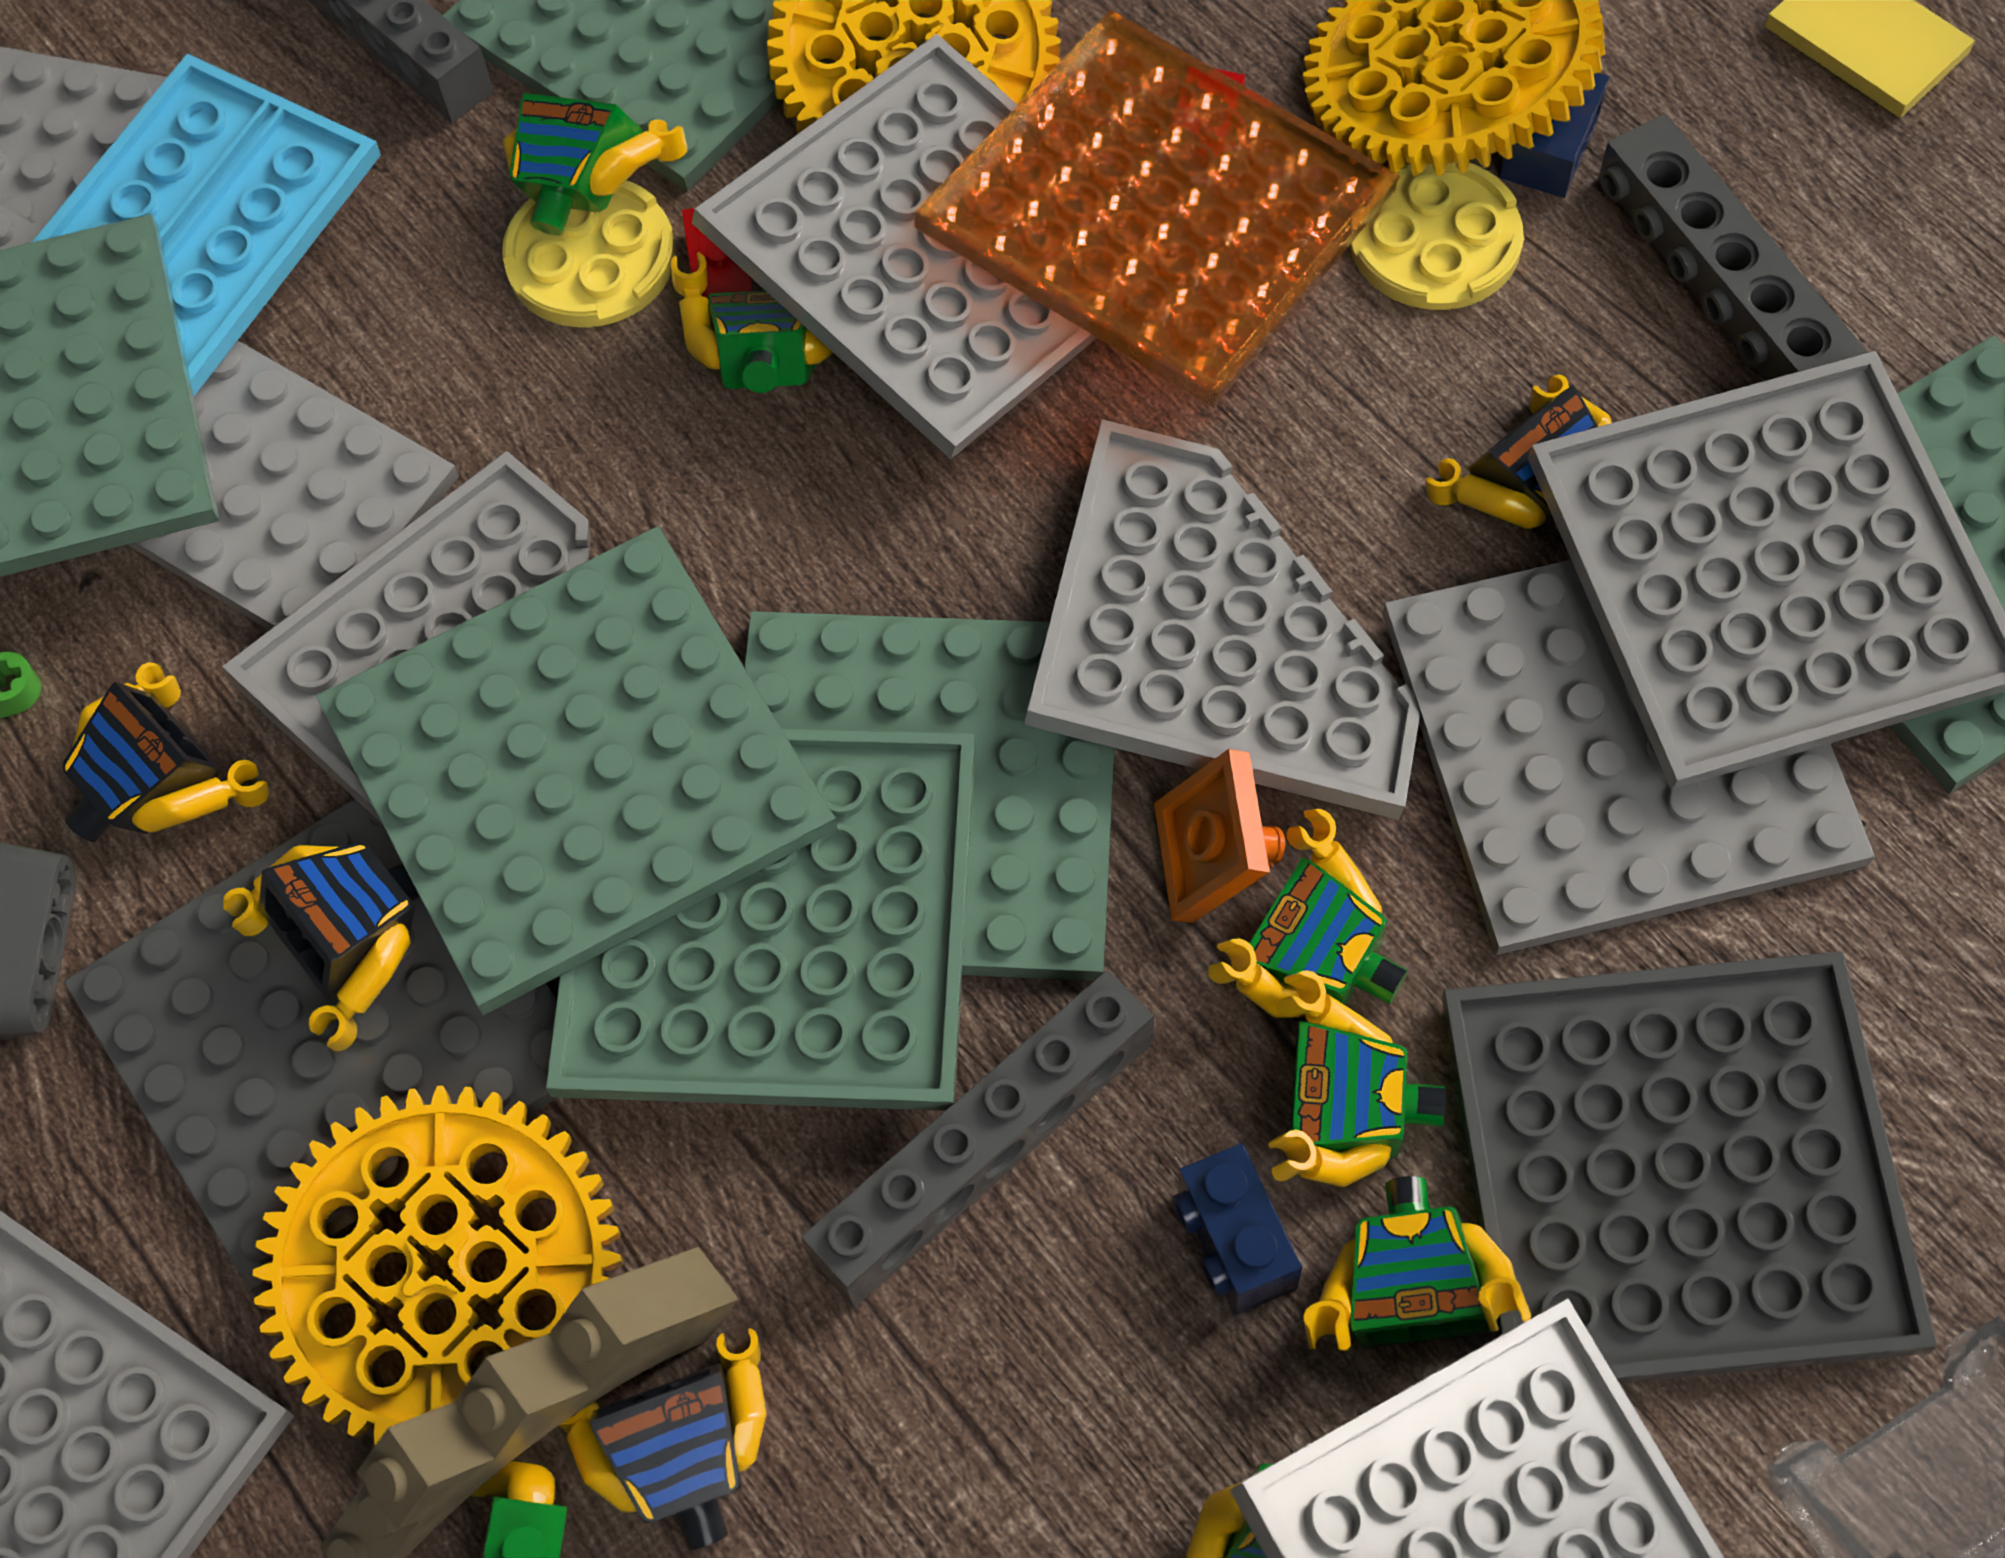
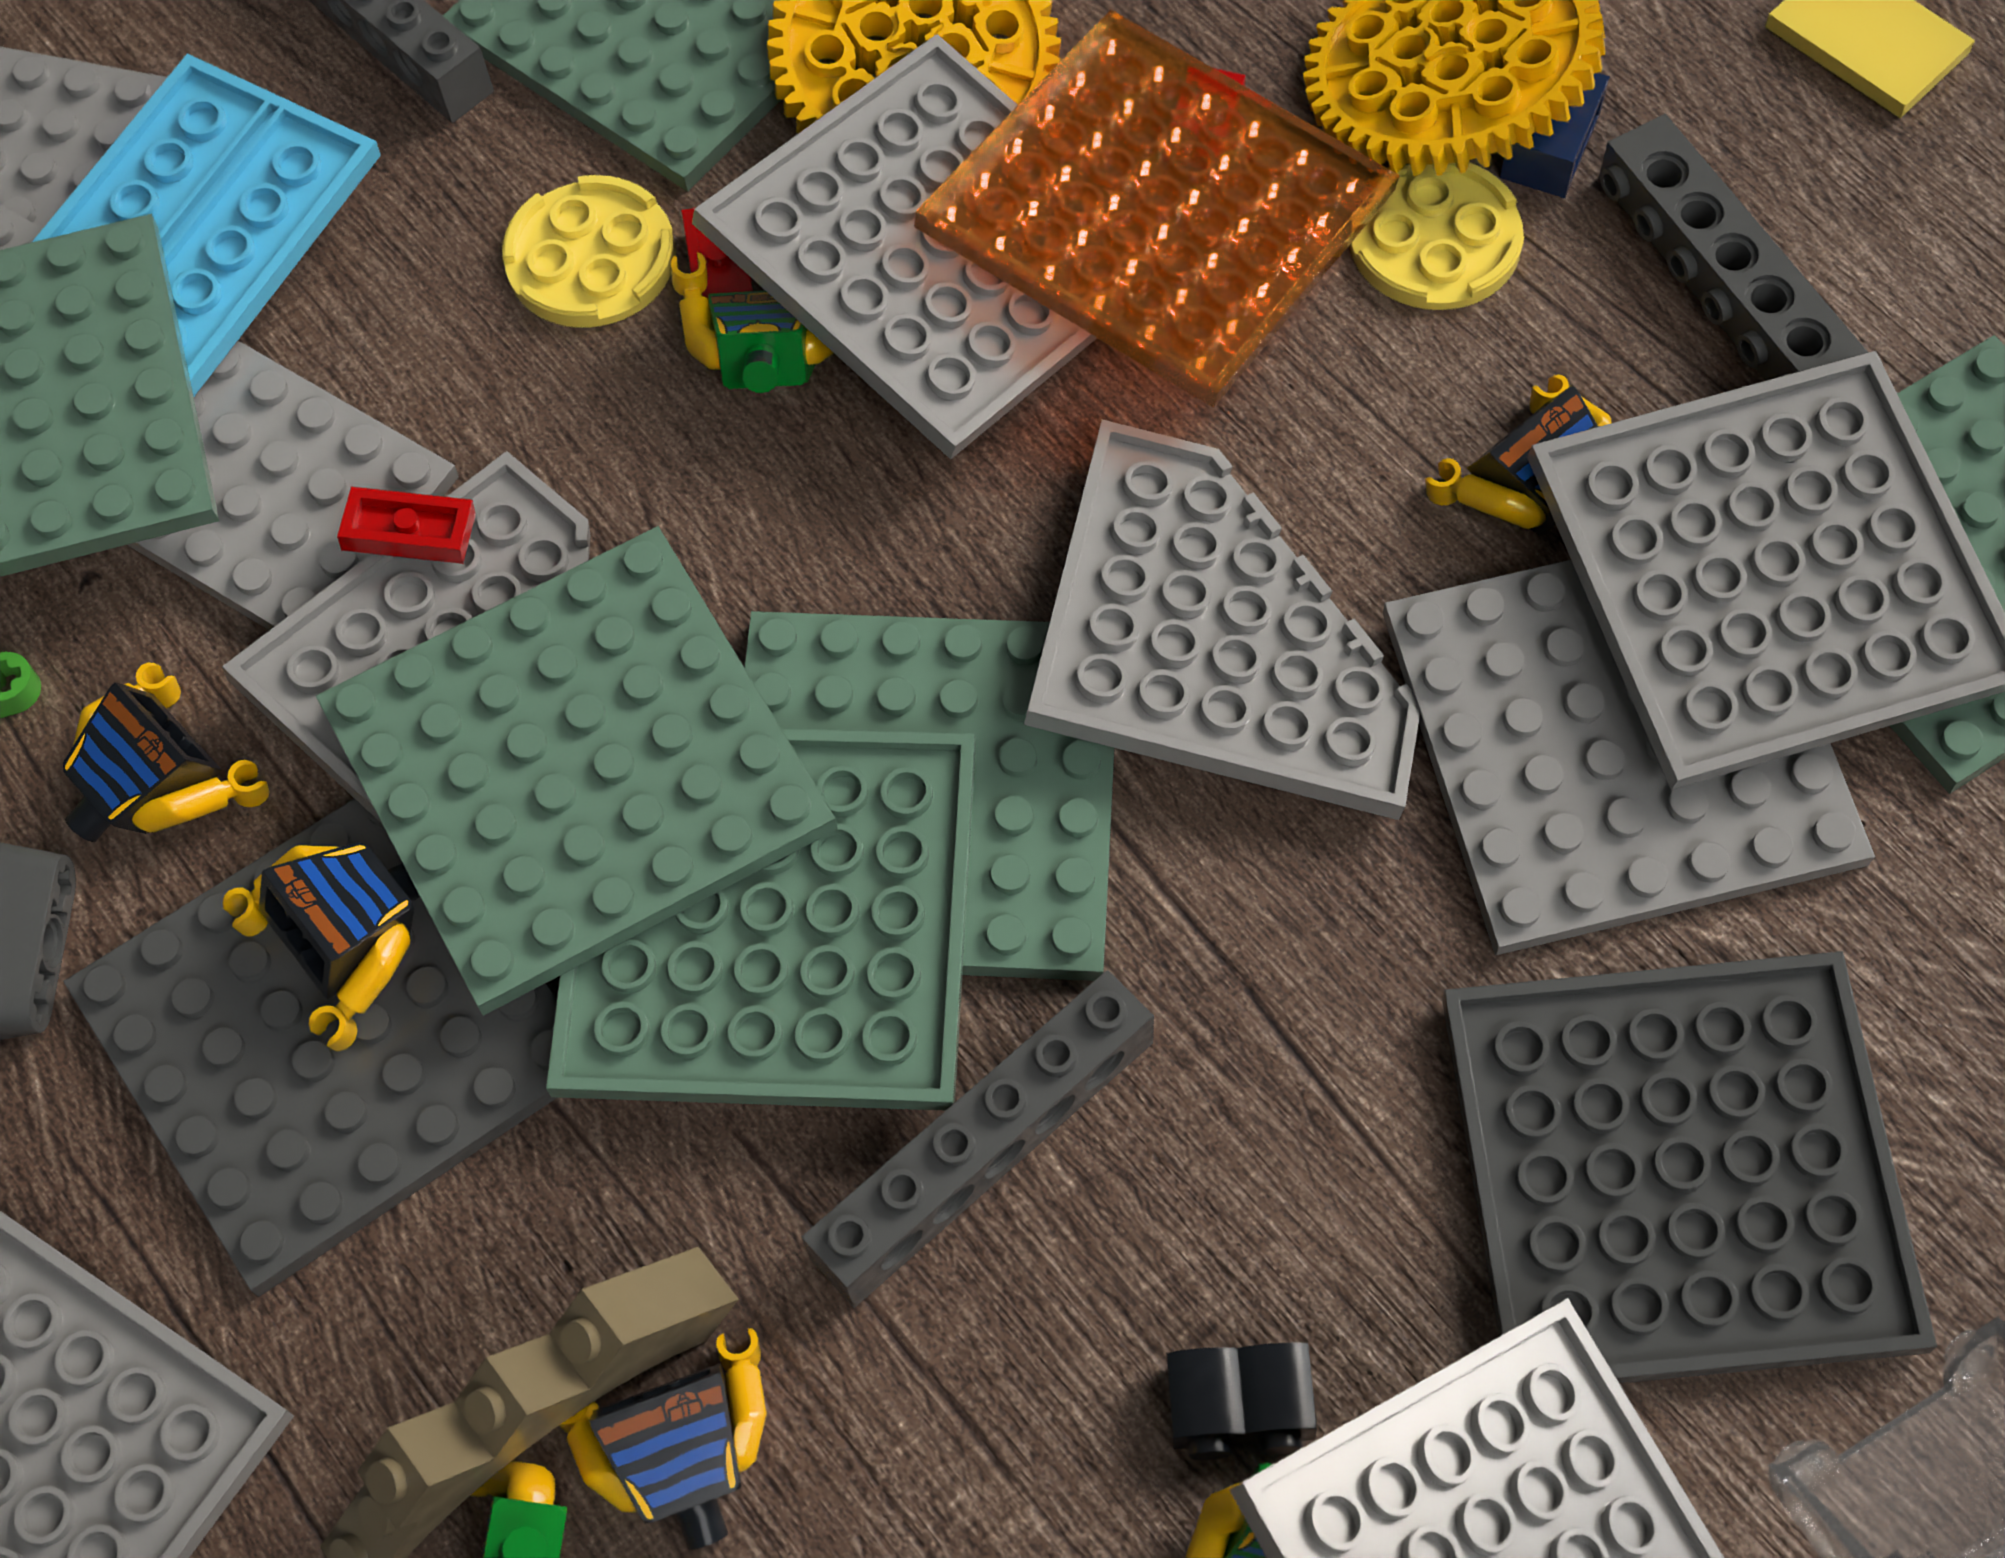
yellow gear [253,1086,623,1445] -> none
torso [503,93,687,236] -> none
orange tile [1154,749,1285,923] -> none
dark blue brick [1172,1142,1302,1316] -> none
torso [1208,809,1408,1018] -> none
torso [1269,970,1446,1187] -> none
torso [1303,1176,1531,1351] -> none
none -> red plate [337,486,476,564]
none -> black brick [1166,1343,1317,1460]

